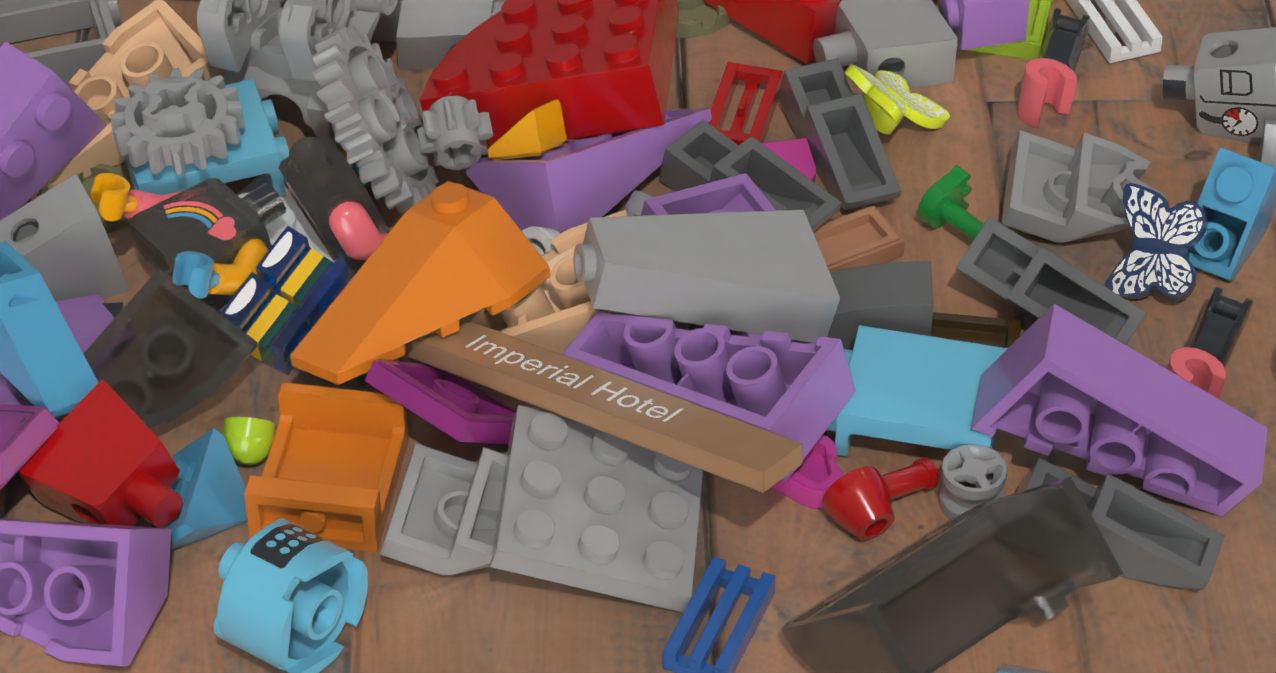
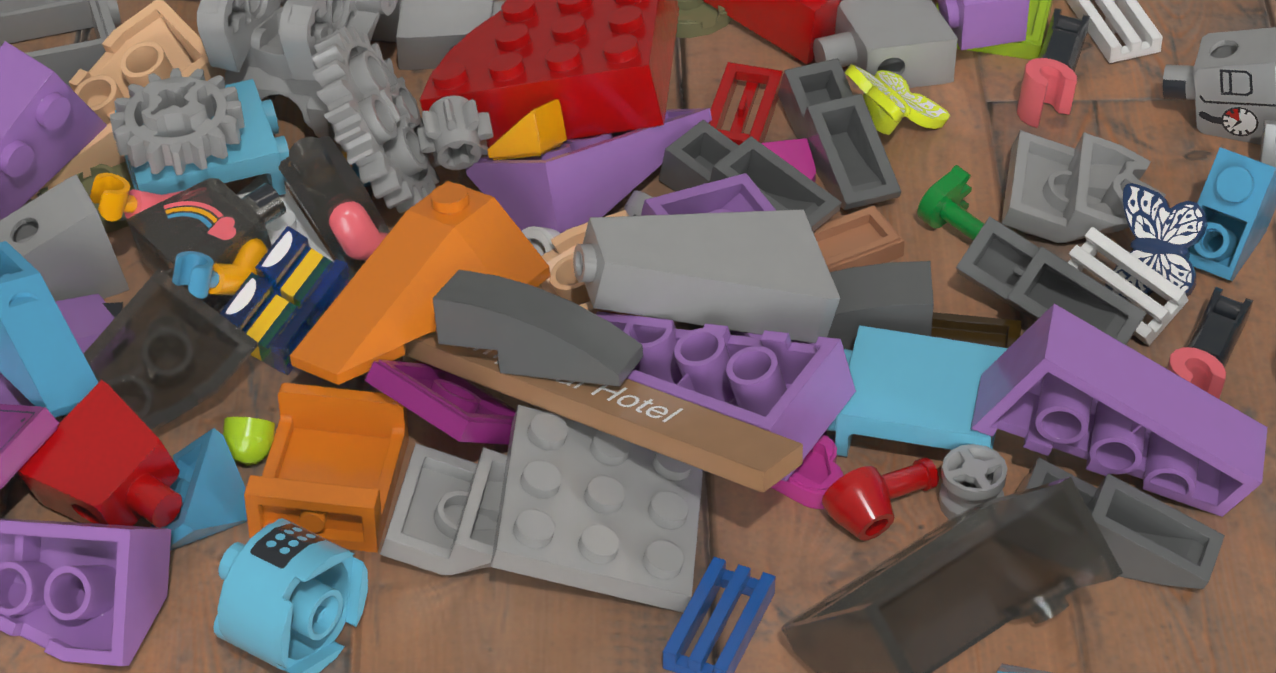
none -> dark grey slope [433,270,644,386]
none -> white tile [1067,227,1189,346]

